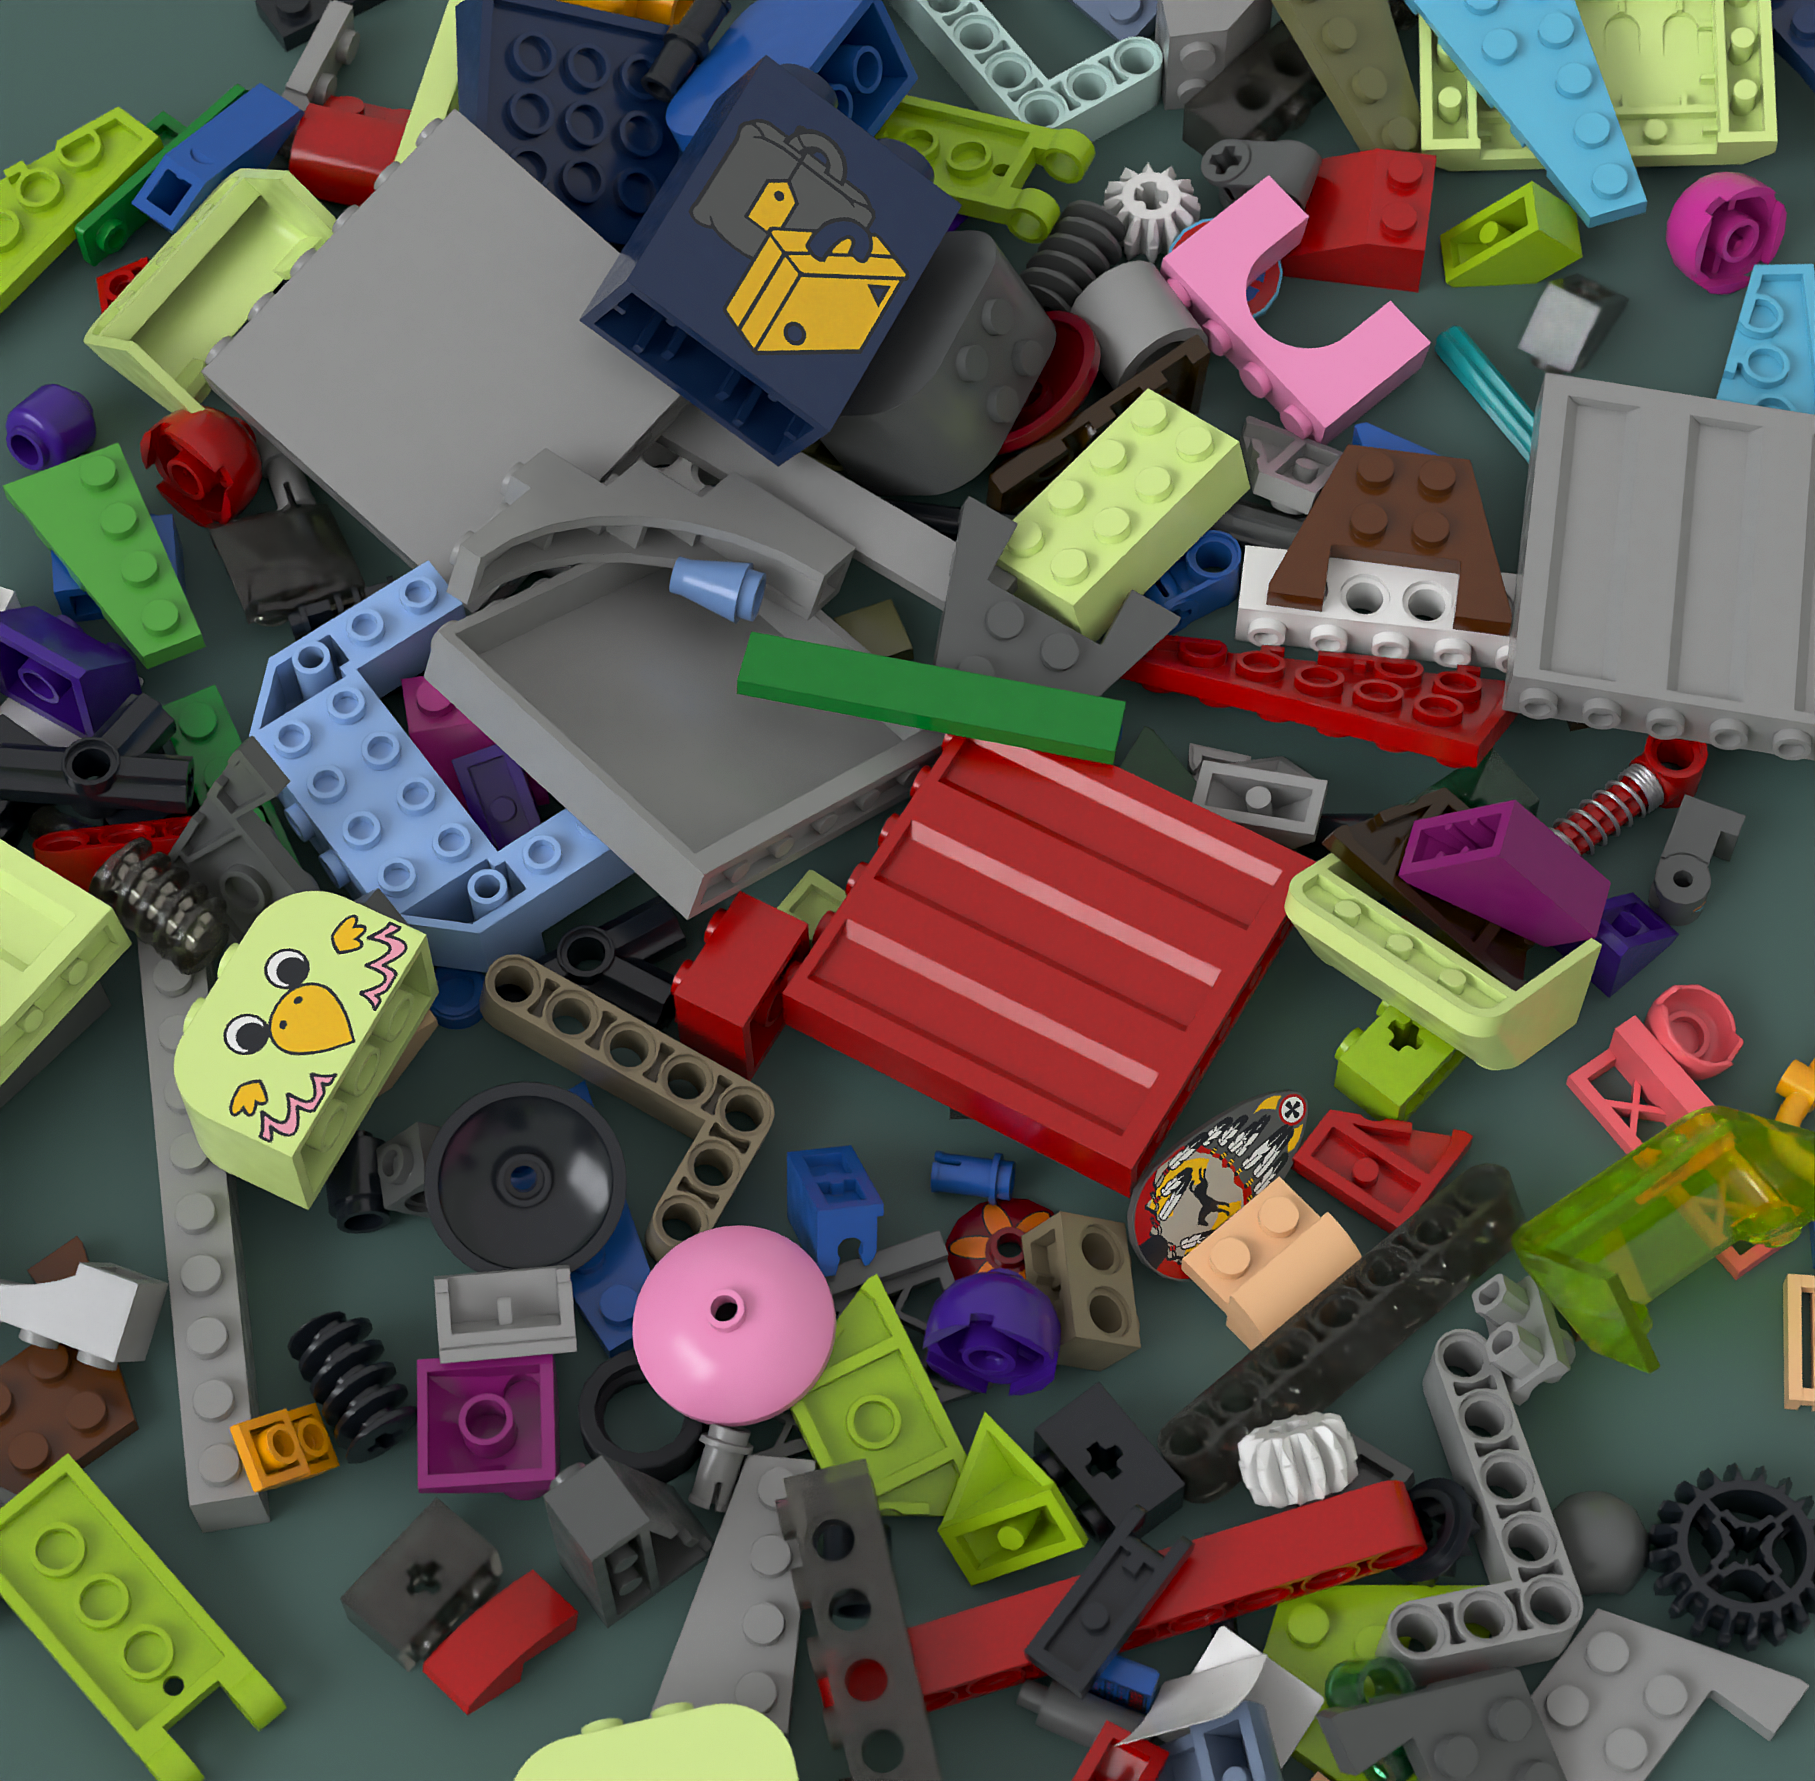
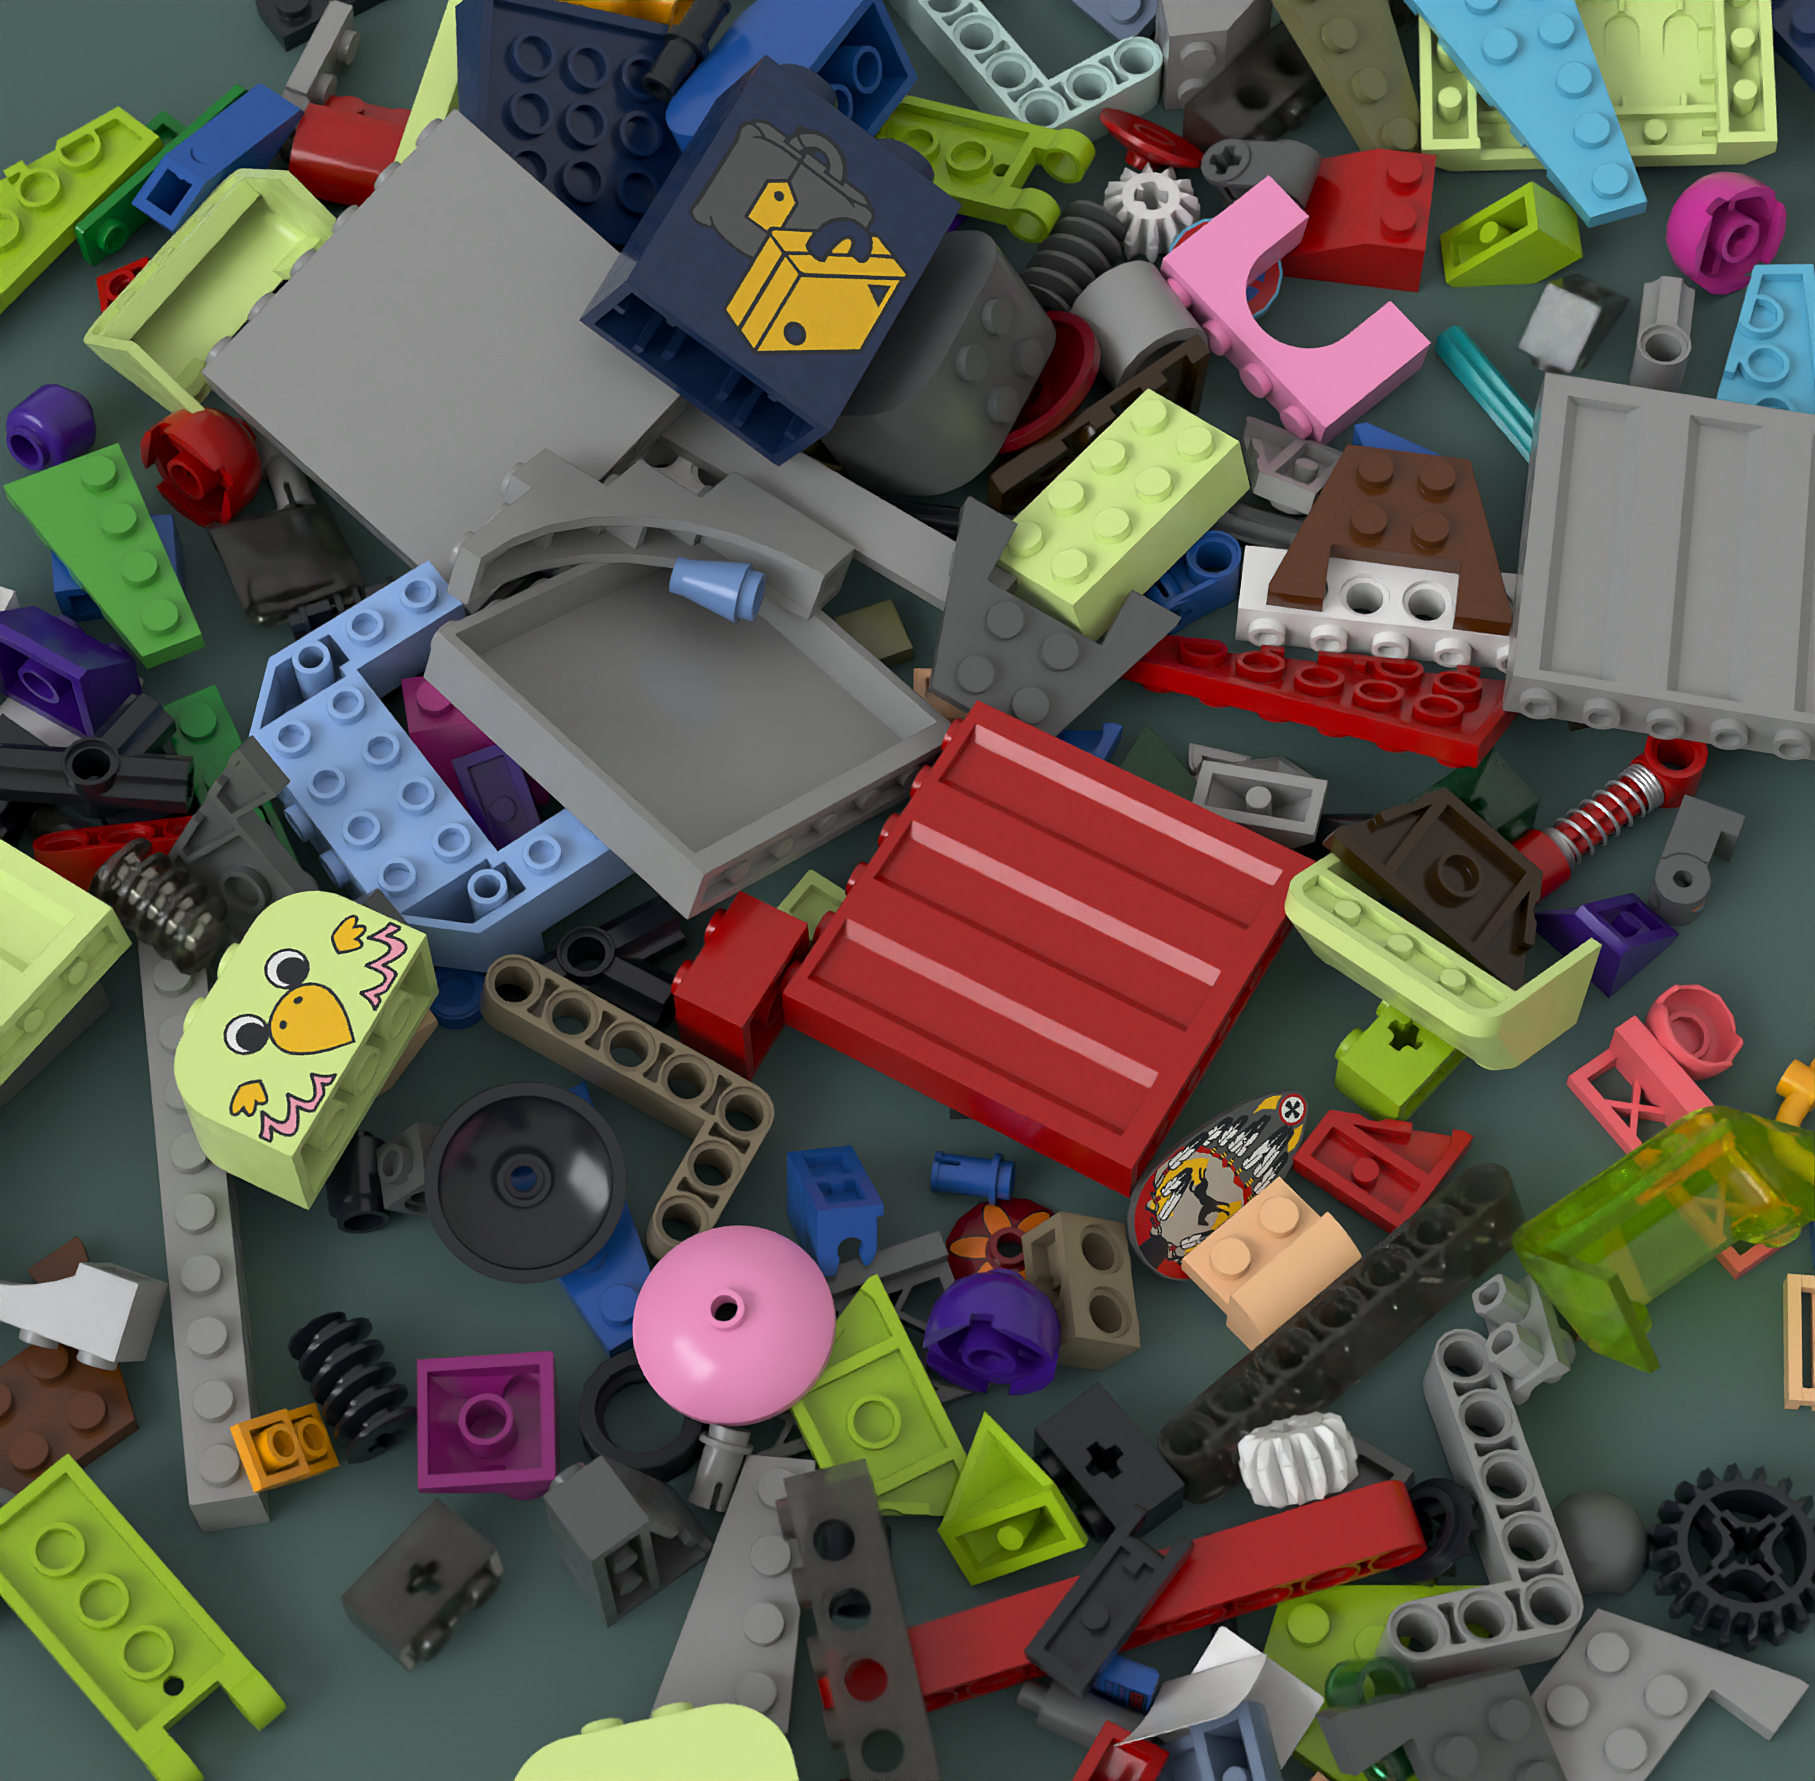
red slope [422,1570,579,1716] -> none
light grey hinge [434,1265,577,1364] -> none
green tile [737,631,1126,765] -> none
magenta slope [1398,799,1611,947] -> none
none -> red dish [1099,108,1205,172]
none -> light grey piece [1629,276,1695,393]

